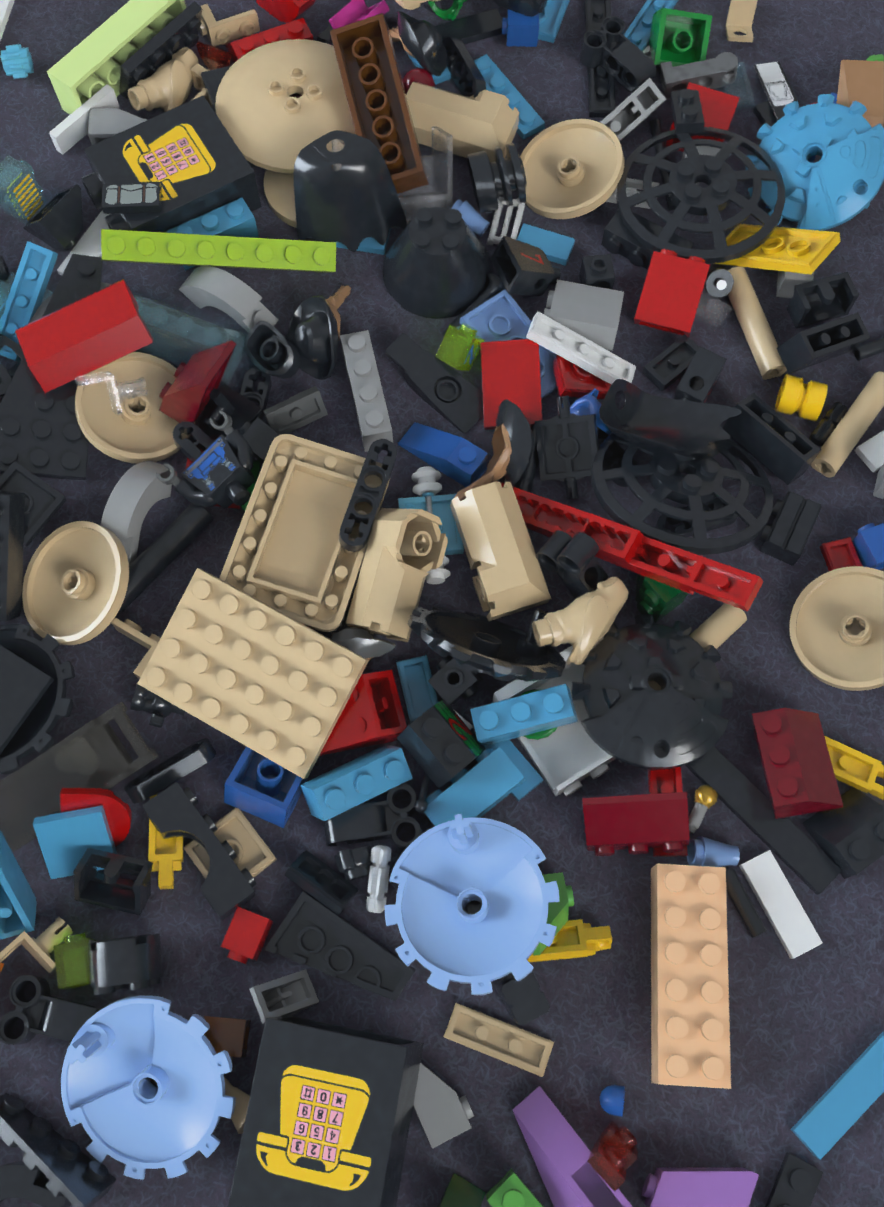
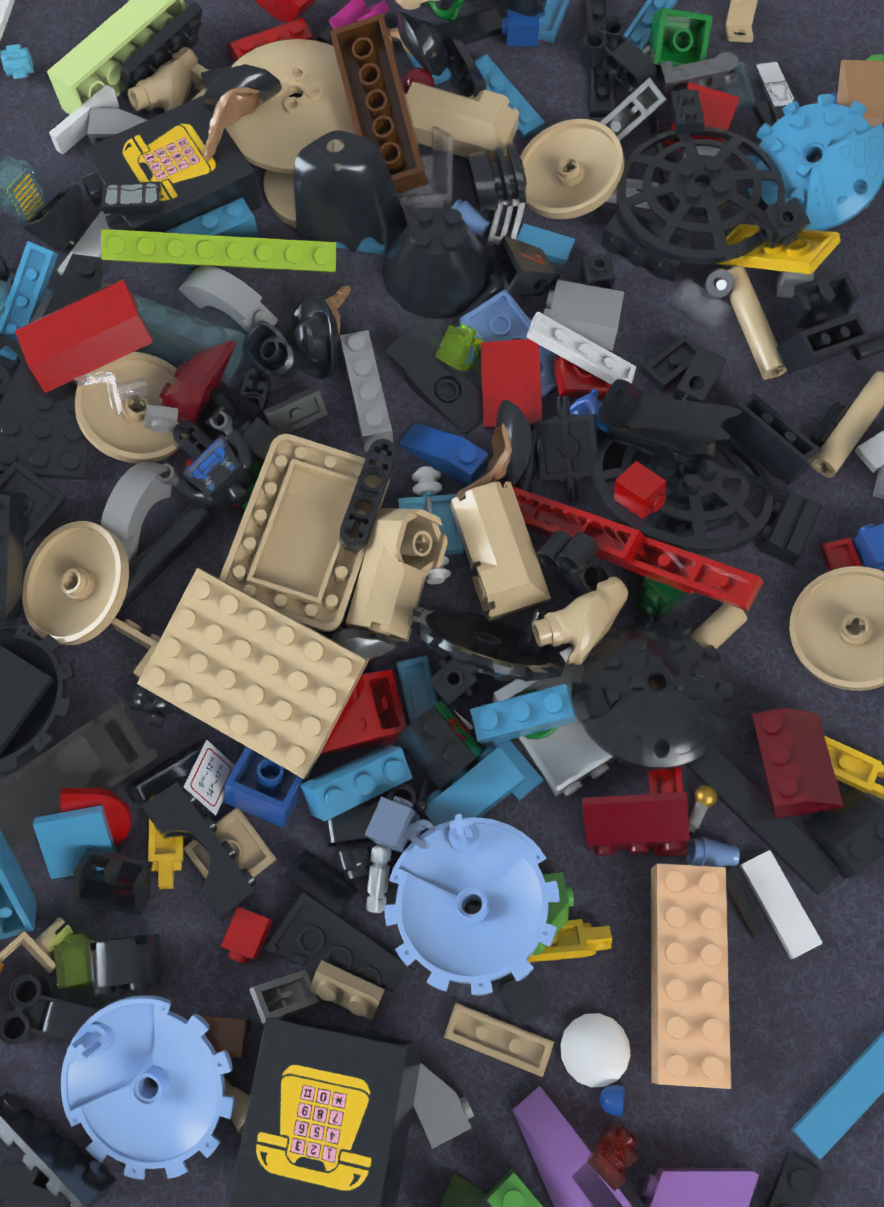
clear red slope [197,41,232,70] -> none
tan bracket [199,4,260,47] -> none
red brick [634,249,710,337] -> none
yellow wheel [775,374,828,421] -> none
none -> light grey plate [144,404,178,433]
none -> white sticker [184,740,235,816]
none -> hat [202,64,282,161]
none -> tan plate [309,960,385,1020]
none -> sand blue brick [365,796,436,853]
none -> white dish [560,1013,630,1087]
none -> red brick [614,461,666,520]
none -> black brick [757,197,810,249]

